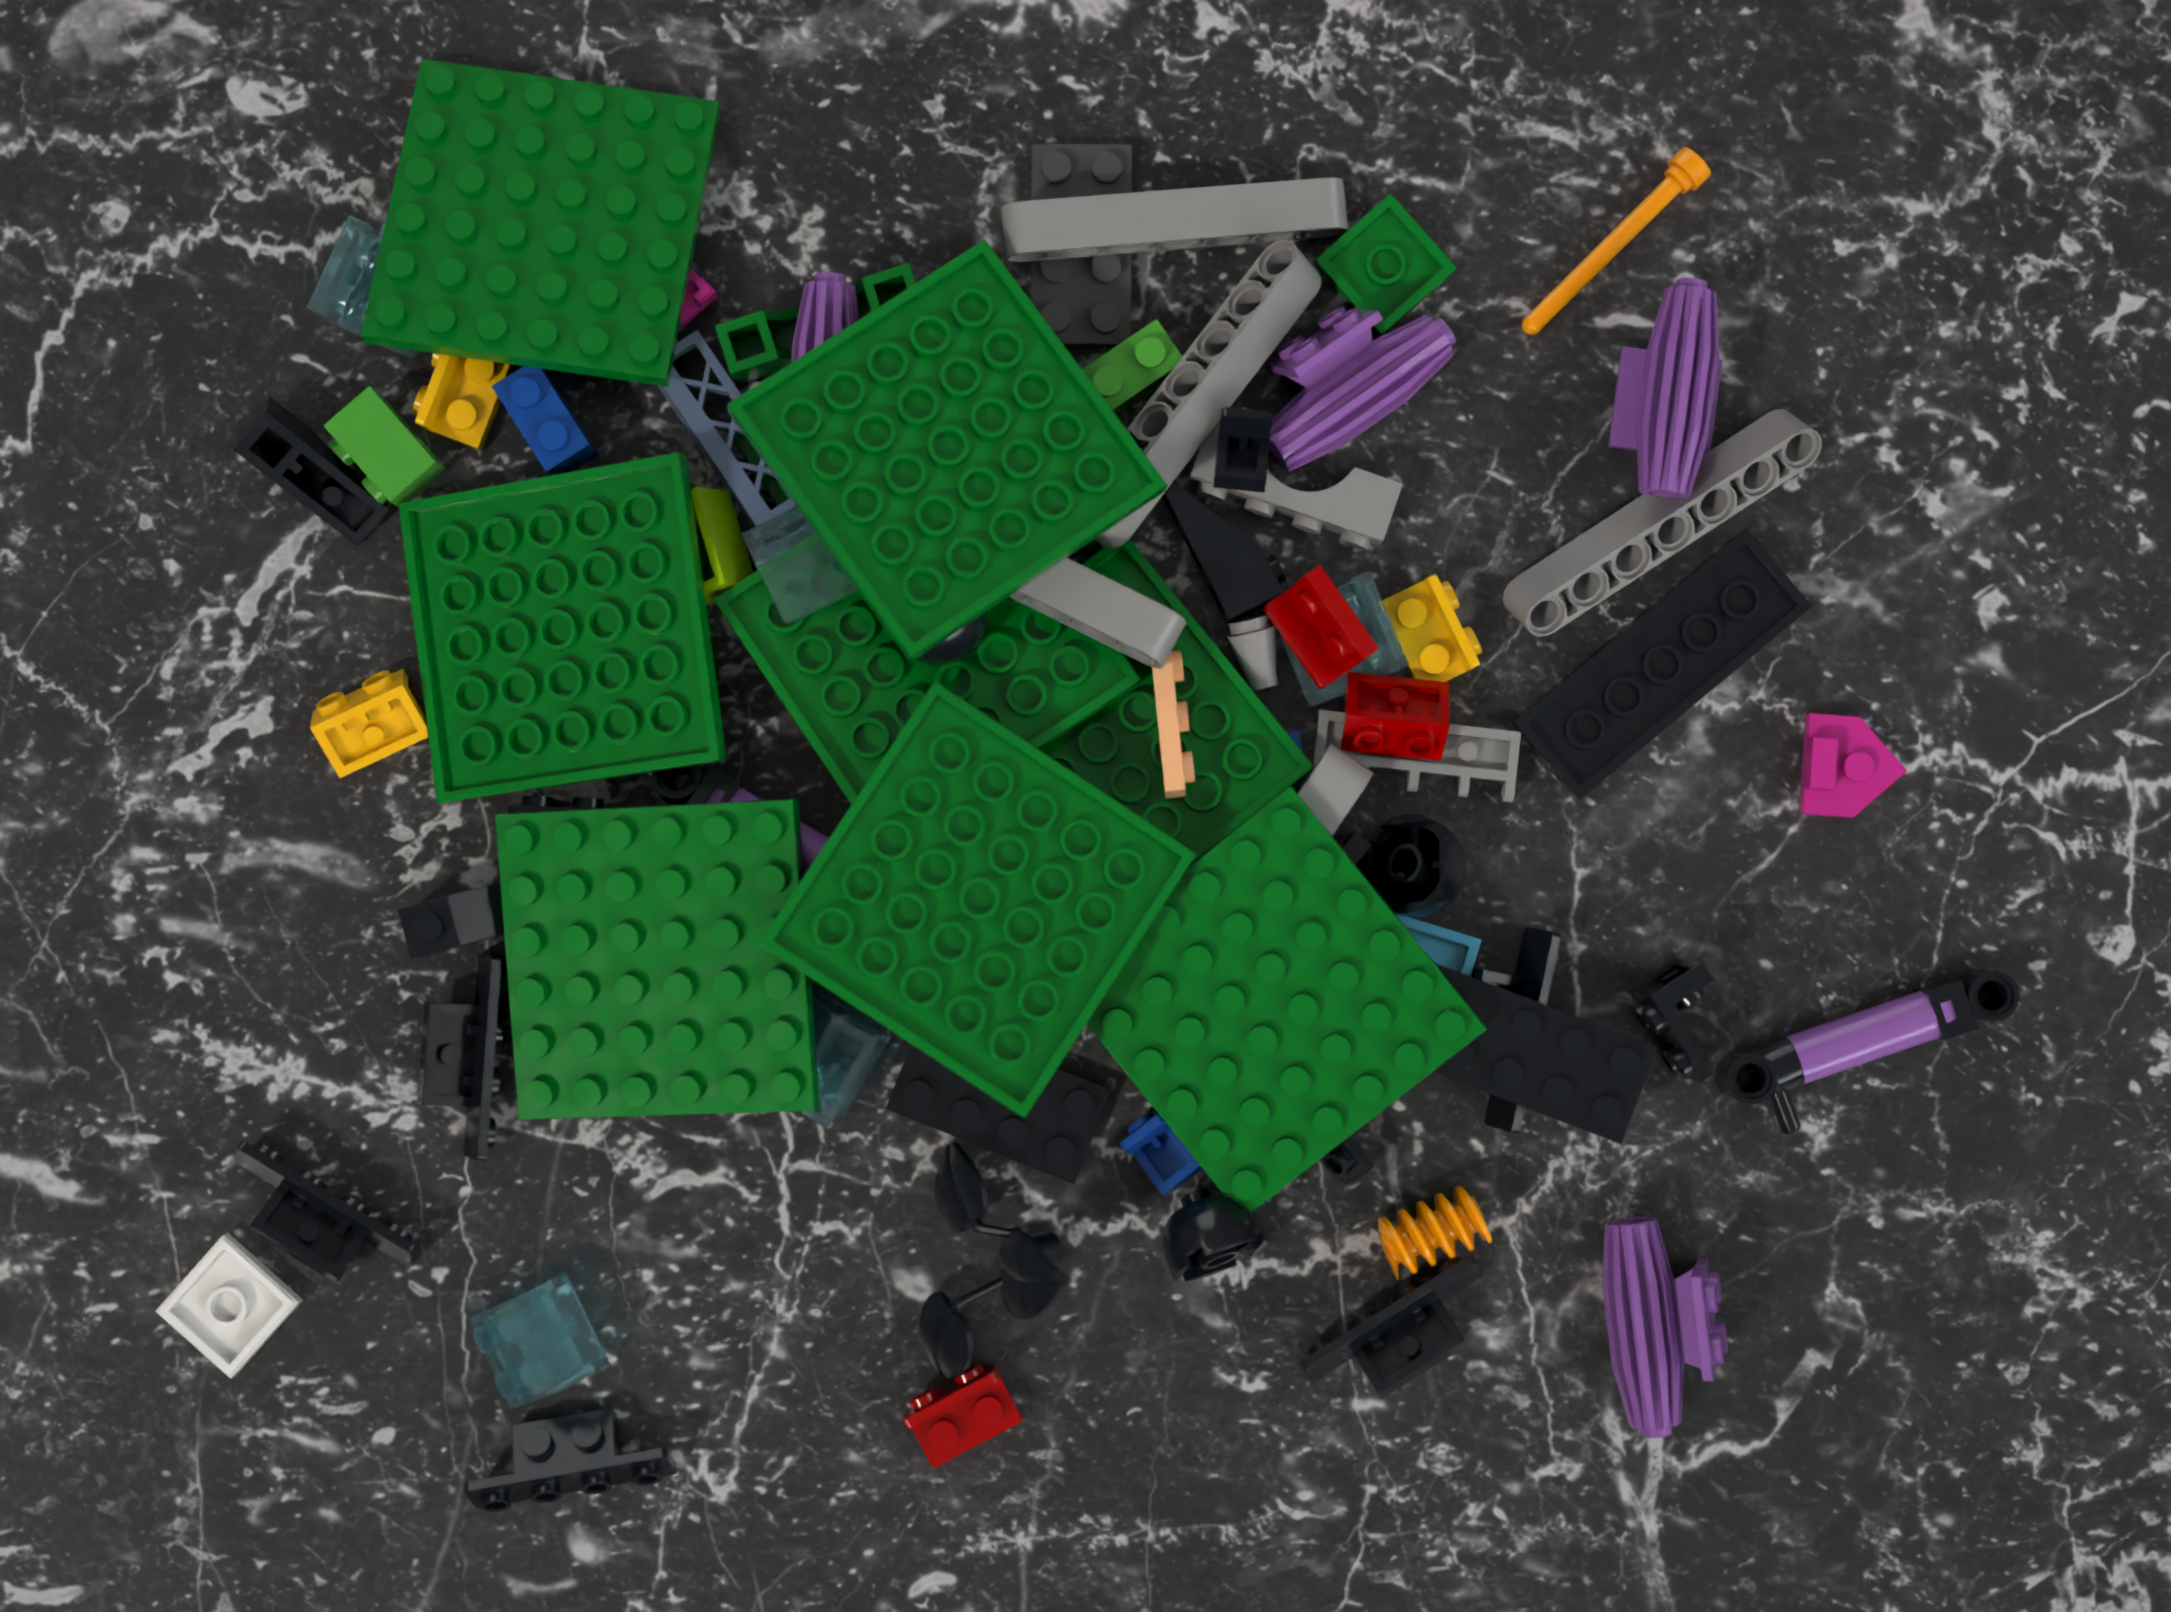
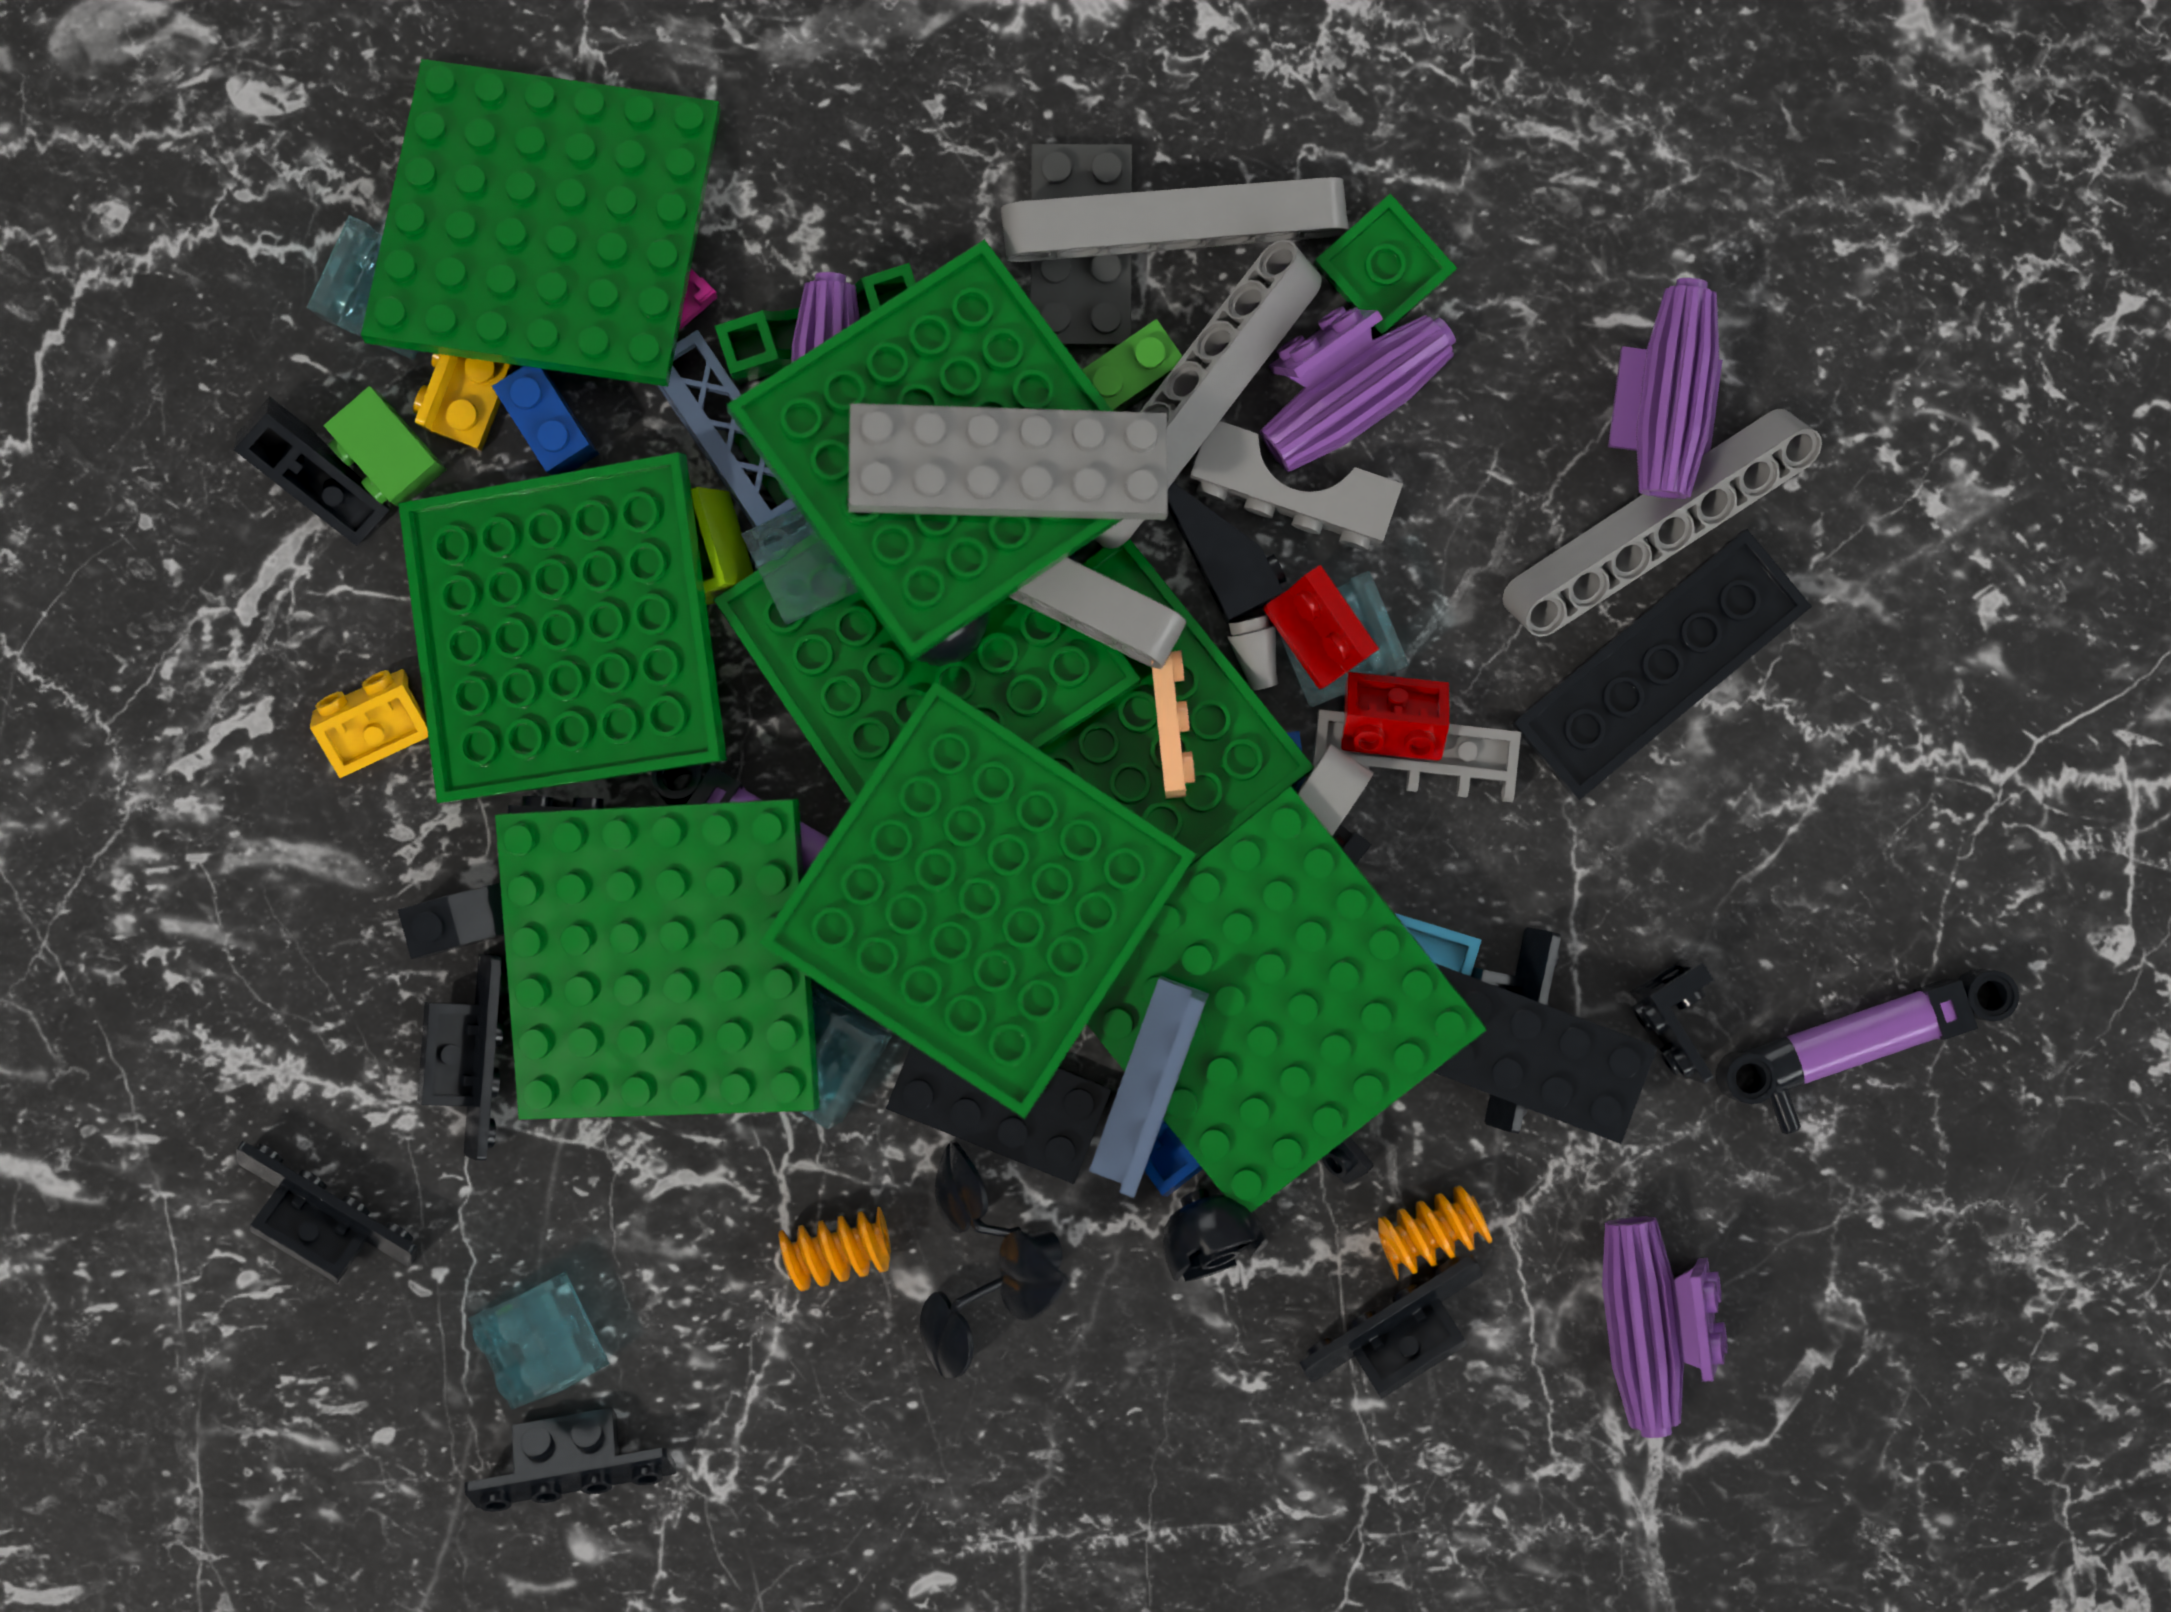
white tile [155,1233,303,1379] -> none
red bracket [903,1363,1023,1469] -> none
black bracket [1213,407,1273,493] -> none
black cylinder [1361,814,1467,918] -> none
yellow bracket [1376,574,1482,682] -> none
light orange piece [1522,147,1711,335] -> none
dark pink plate [1799,713,1907,818] -> none
none -> light orange piece [779,1207,891,1292]
none -> light grey plate [849,404,1168,520]
none -> sand blue fence [1089,976,1209,1198]

